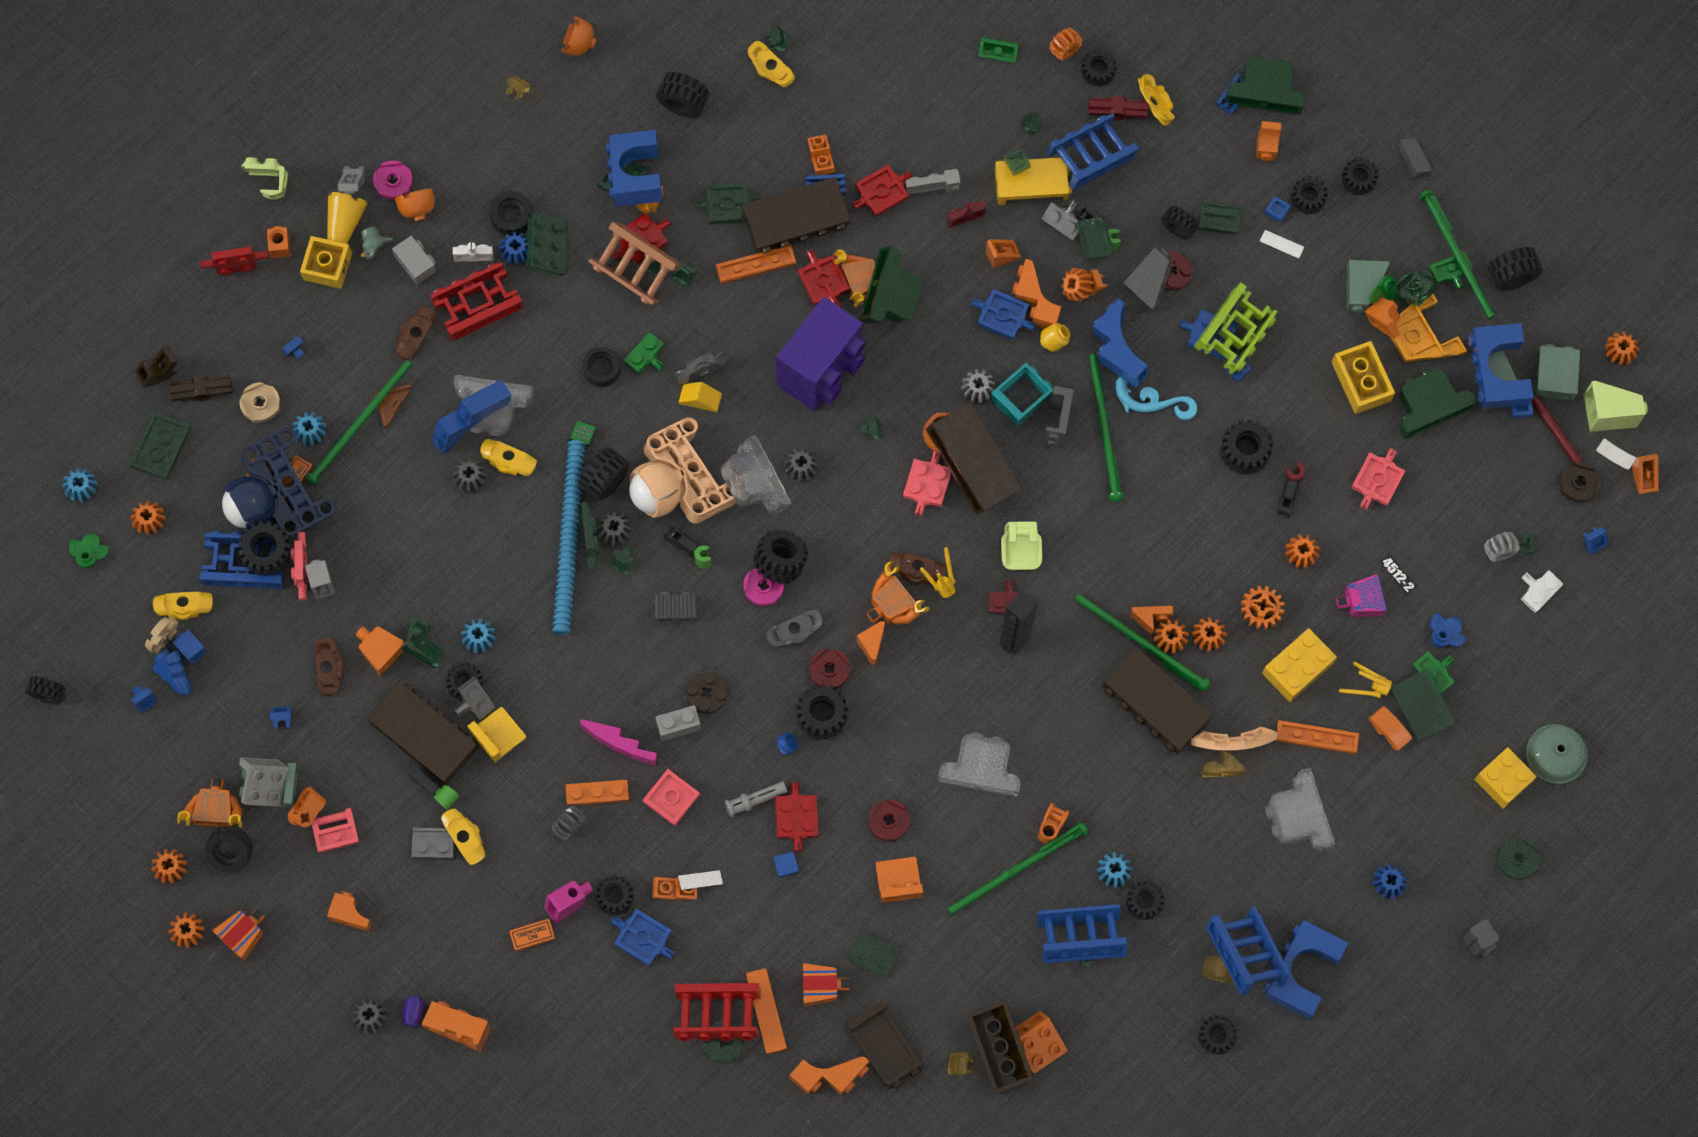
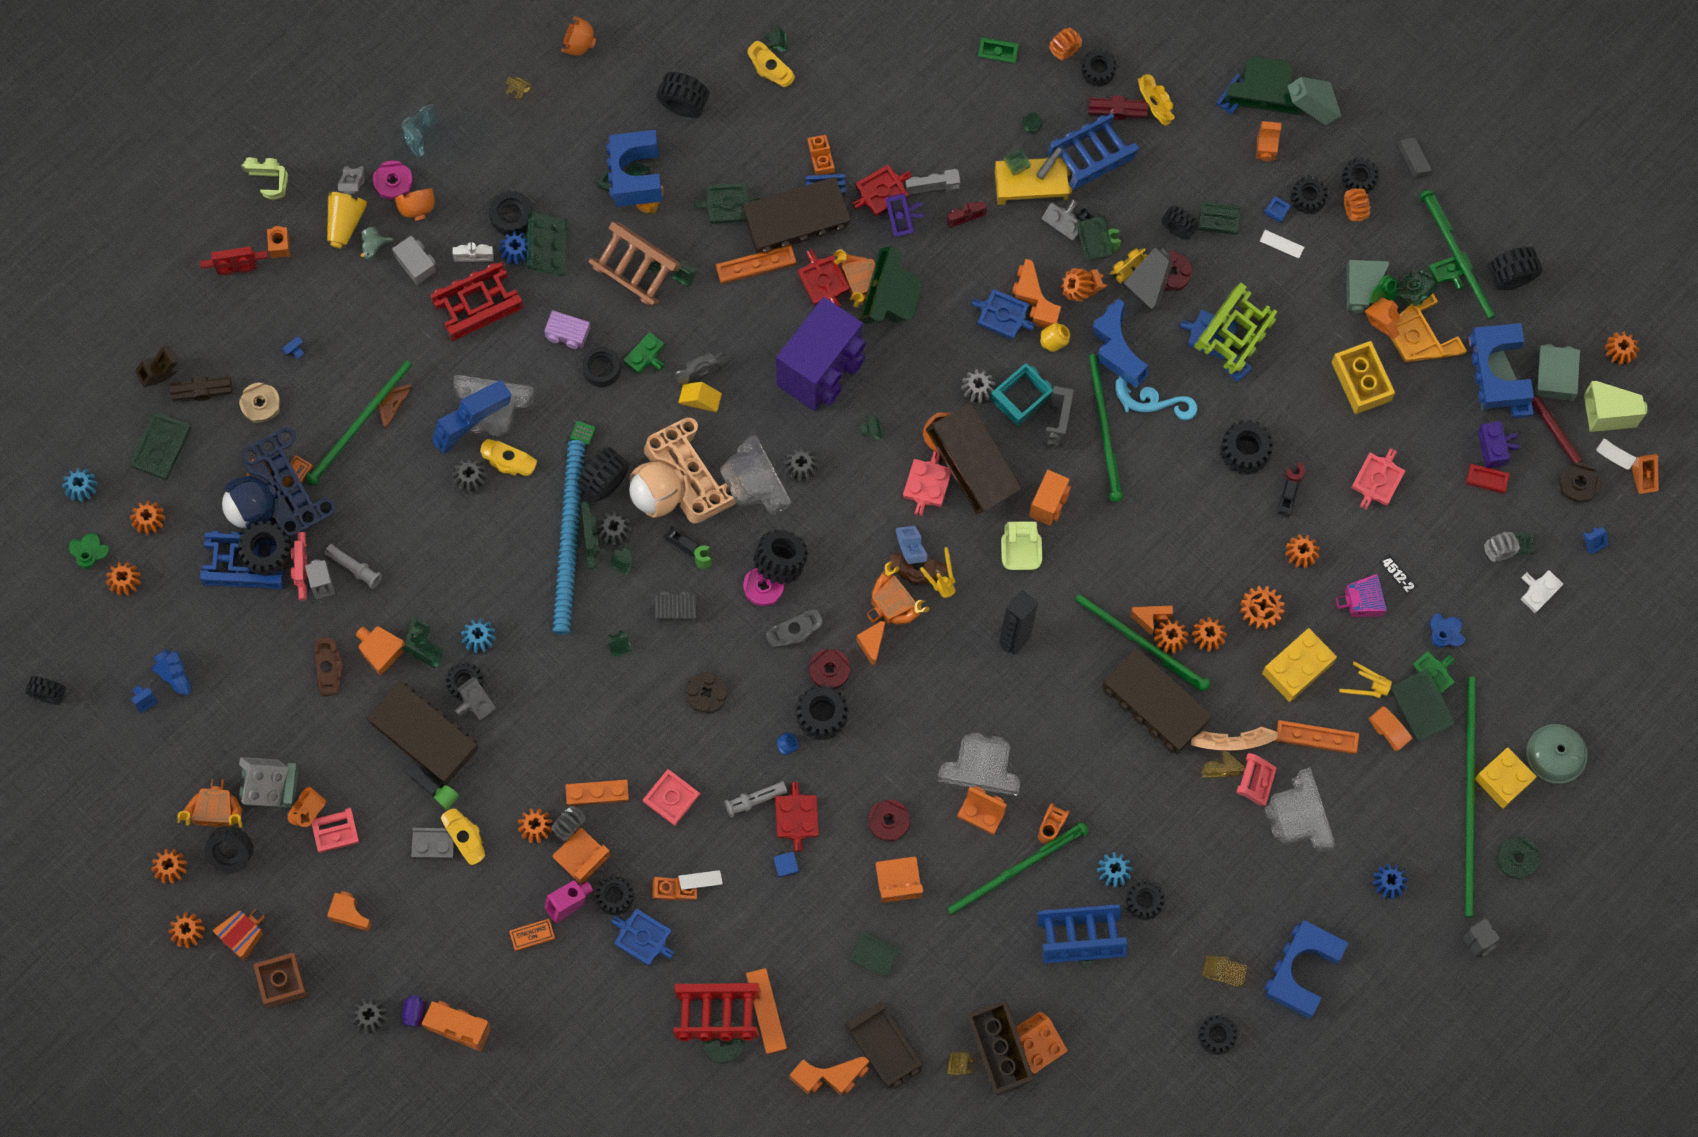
tan plate [145,615,179,655] -> none
yellow piece [153,591,213,621] -> none
blue brick [173,630,207,666] -> none
blue tile [269,706,293,729] -> none
dark azure gear [292,412,326,446] -> none
yellow brick [300,236,352,289] -> none
reddish brown piece [396,306,436,360] -> none
yellow bracket [468,707,526,763] -> none
dark pink slope [580,719,658,766] -> none
red plate [612,213,671,265] -> none
light grey brick [655,705,701,742] -> none
torso [803,963,850,1007] -> none
orange slope [986,239,1021,269] -> none
dark red plate [988,579,1030,614] -> none
blue fence [1206,906,1290,996] -> none
dark green brick [1399,369,1478,439] -> none
none -> orange gear [106,562,141,596]
none -> dark orange brick [253,952,308,1009]
none -> light grey pin [325,544,382,589]
none -> clear light blue bracket [400,104,438,158]
none -> orange gear [518,808,553,843]
none -> lavender brick [544,310,591,349]
none -> orange bracket [553,828,611,884]
none -> clear green tile [607,631,632,657]
none -> dark purple brick [885,192,925,237]
none -> medium blue slope [896,526,928,564]
none -> orange bracket [957,786,1007,835]
none -> orange brick [1029,469,1071,526]
none -> flat silver pin [1036,147,1063,180]
none -> yellow hinge [1109,248,1148,284]
none -> coral plate [1236,753,1277,806]
none -> sand green slope [1288,77,1342,125]
none -> orange gear [1344,188,1371,222]
none -> green piece [1465,677,1476,918]
none -> red tile [1466,464,1510,494]
none -> dark purple brick [1478,421,1520,468]

